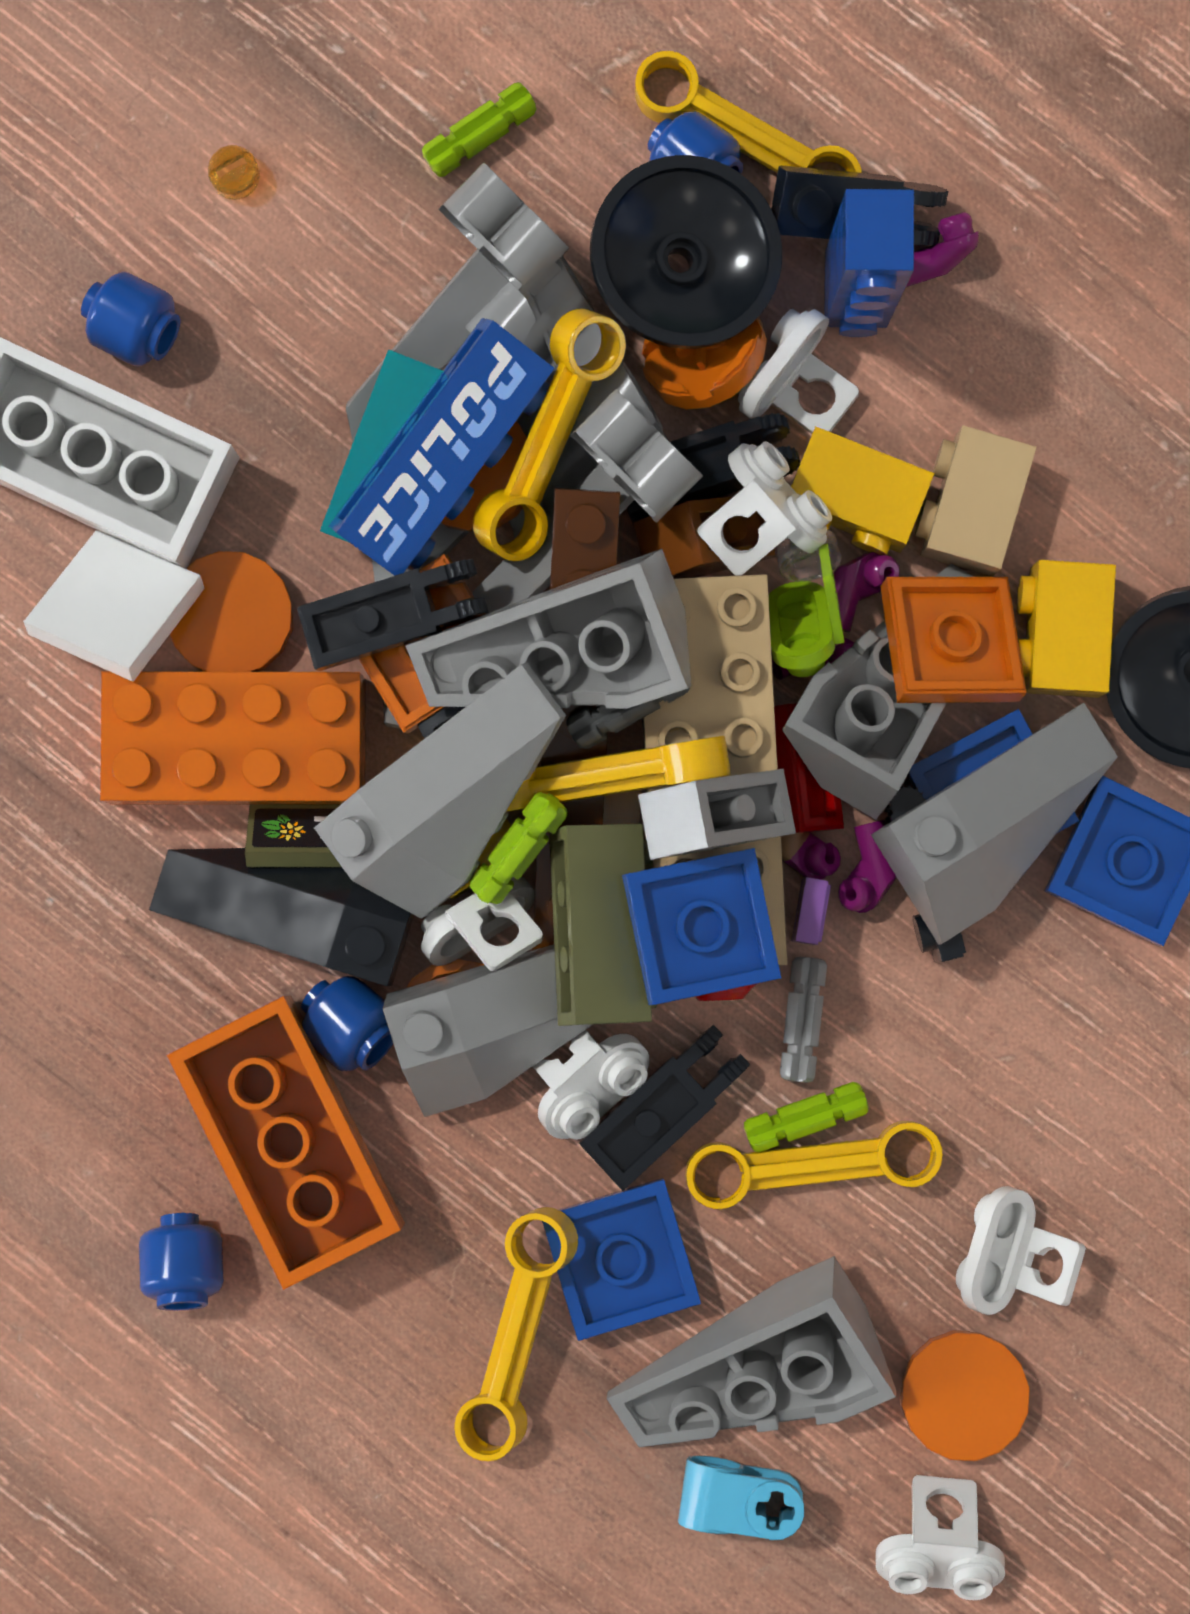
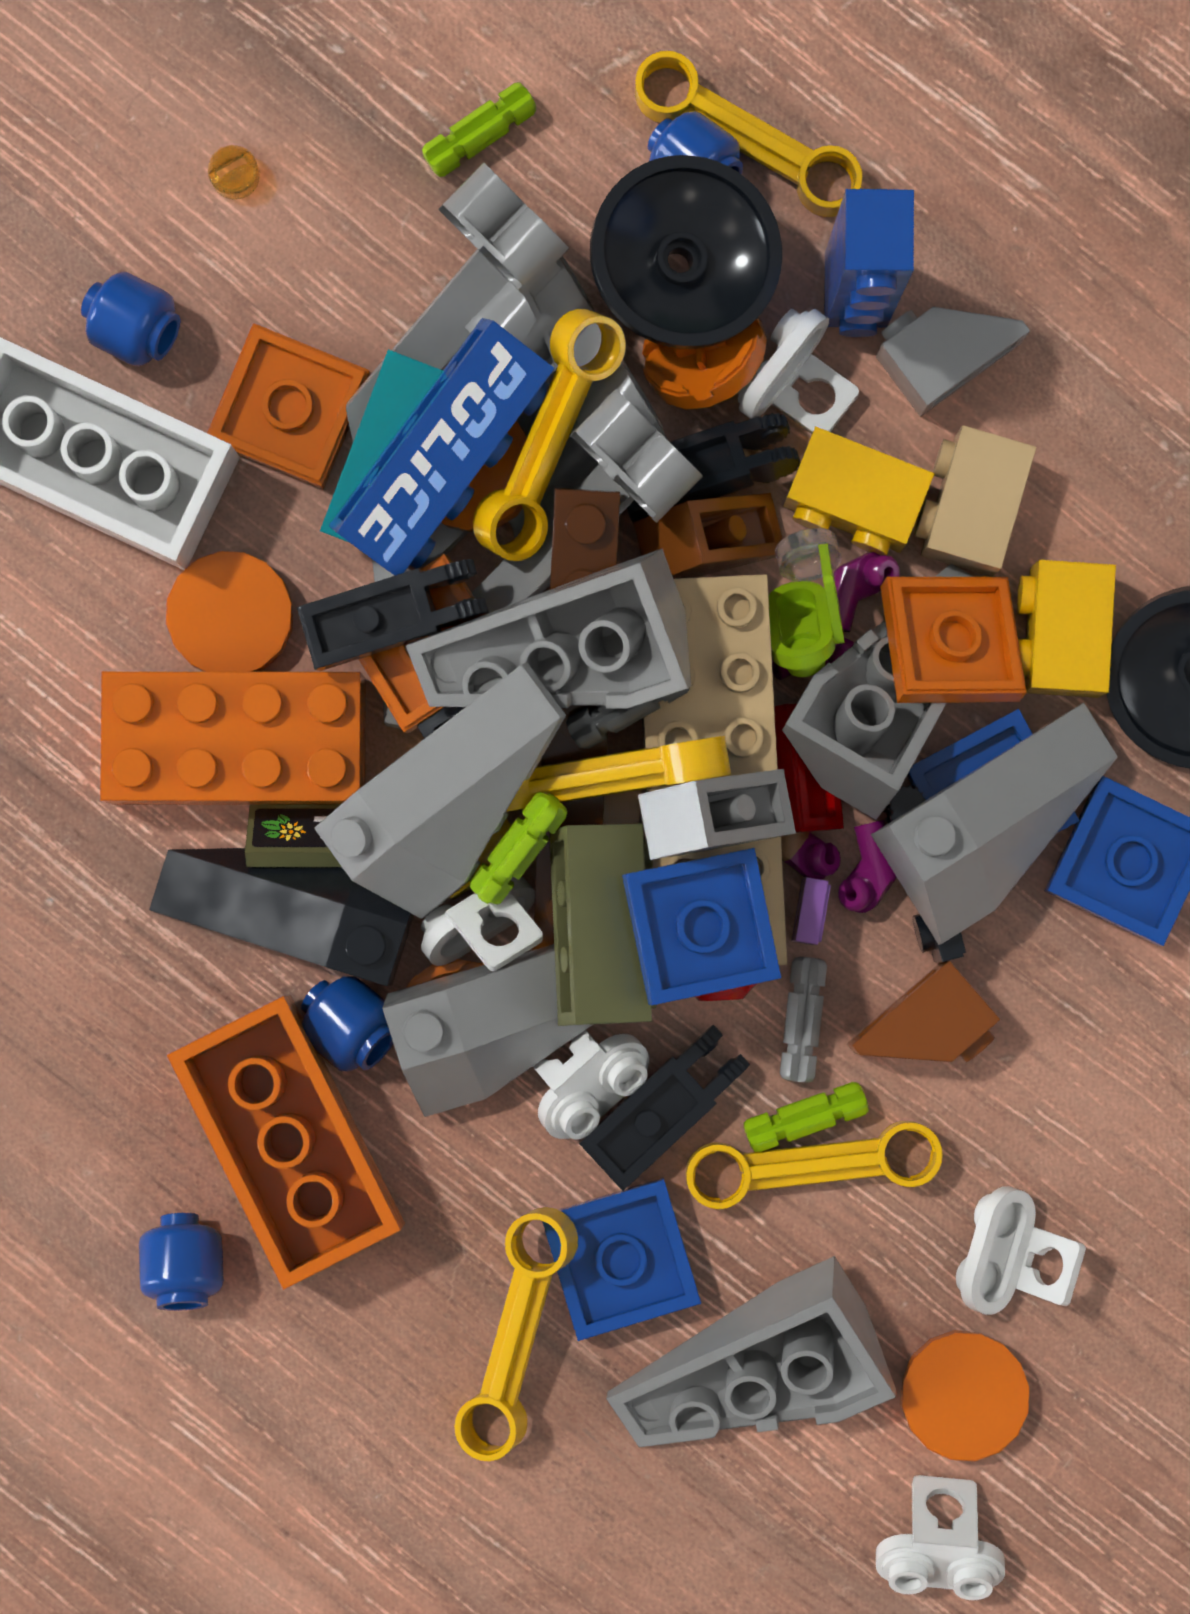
white tile [23,530,205,682] -> none
medium azure piece [678,1456,804,1540] -> none
white bracket [697,441,832,576] -> none
black hinge [771,165,949,246] -> none
magenta arm [906,212,979,287] -> none
none -> orange tile [207,323,371,490]
none -> dark orange slope [847,961,1000,1062]
none -> light grey slope [876,307,1030,417]

